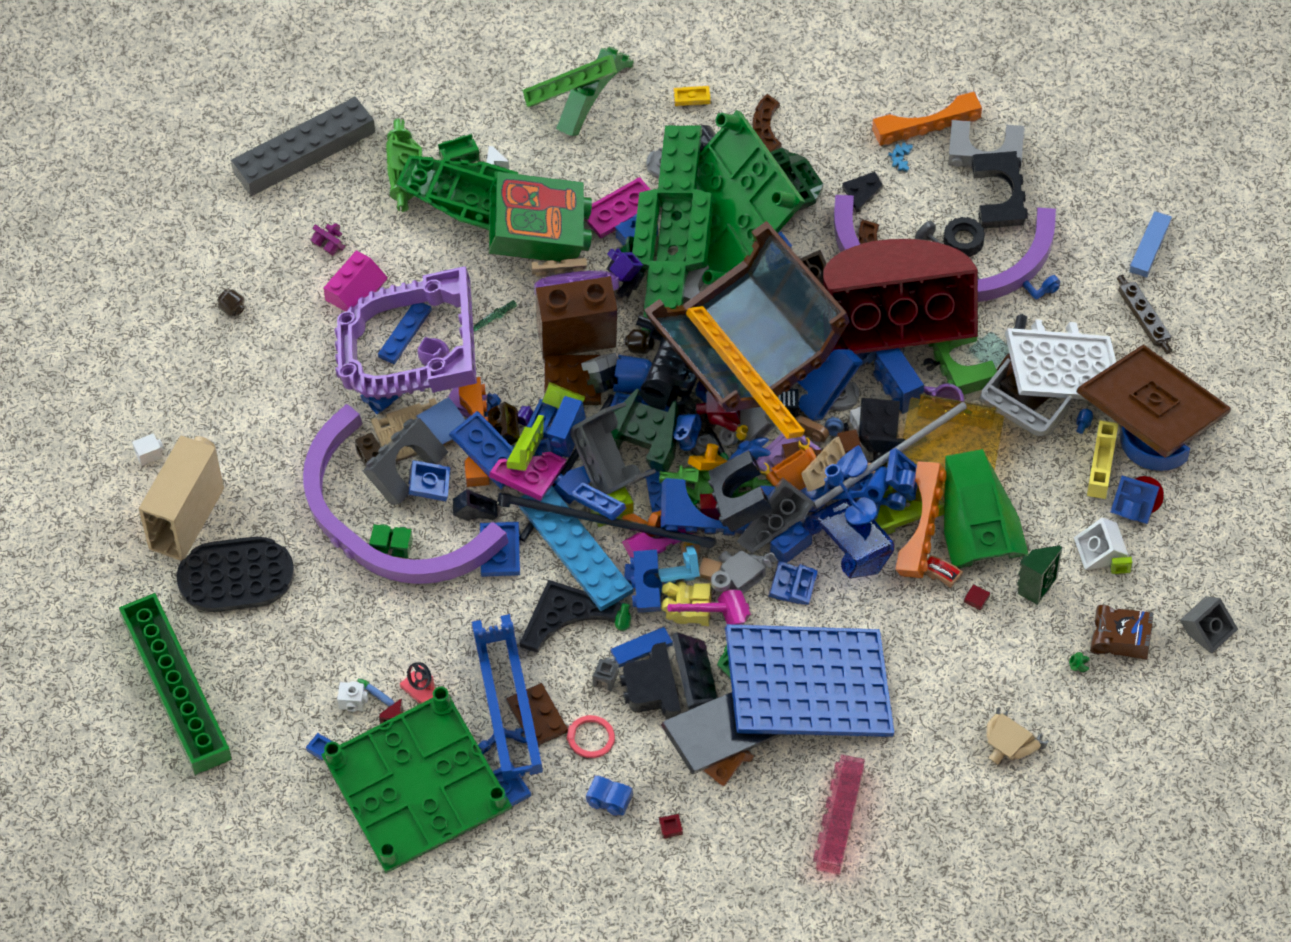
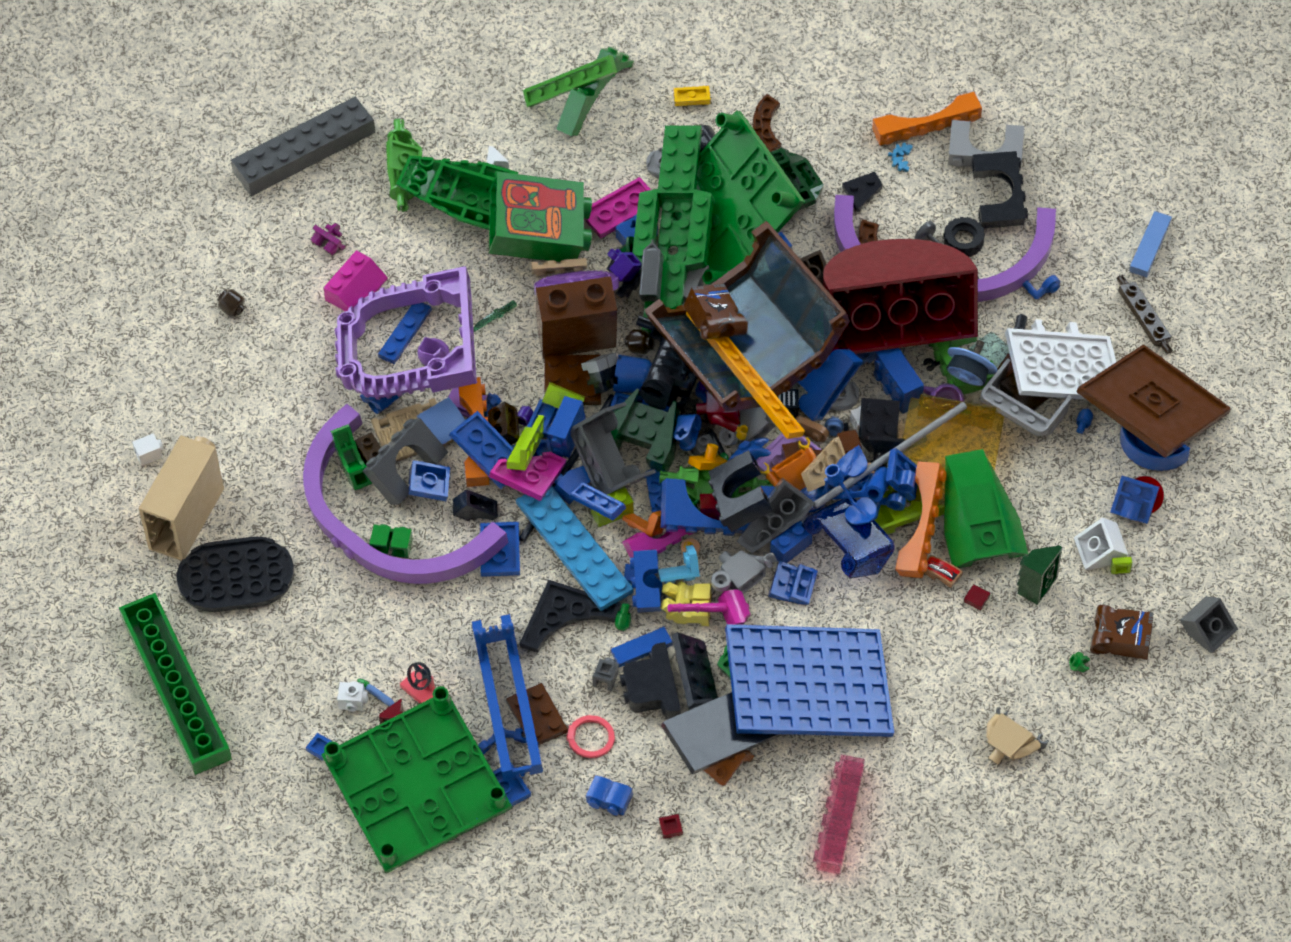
green hinge [438,134,480,163] -> none
black hinge [497,493,717,548] -> none
light nougat tile [699,557,722,580] -> none
light yellow arch [1087,420,1119,499] -> none
none -> green arch [330,424,372,490]
none -> dark grey piece [639,239,664,302]
none -> reddish brown piece [684,284,748,340]
none -> piece [946,340,997,386]

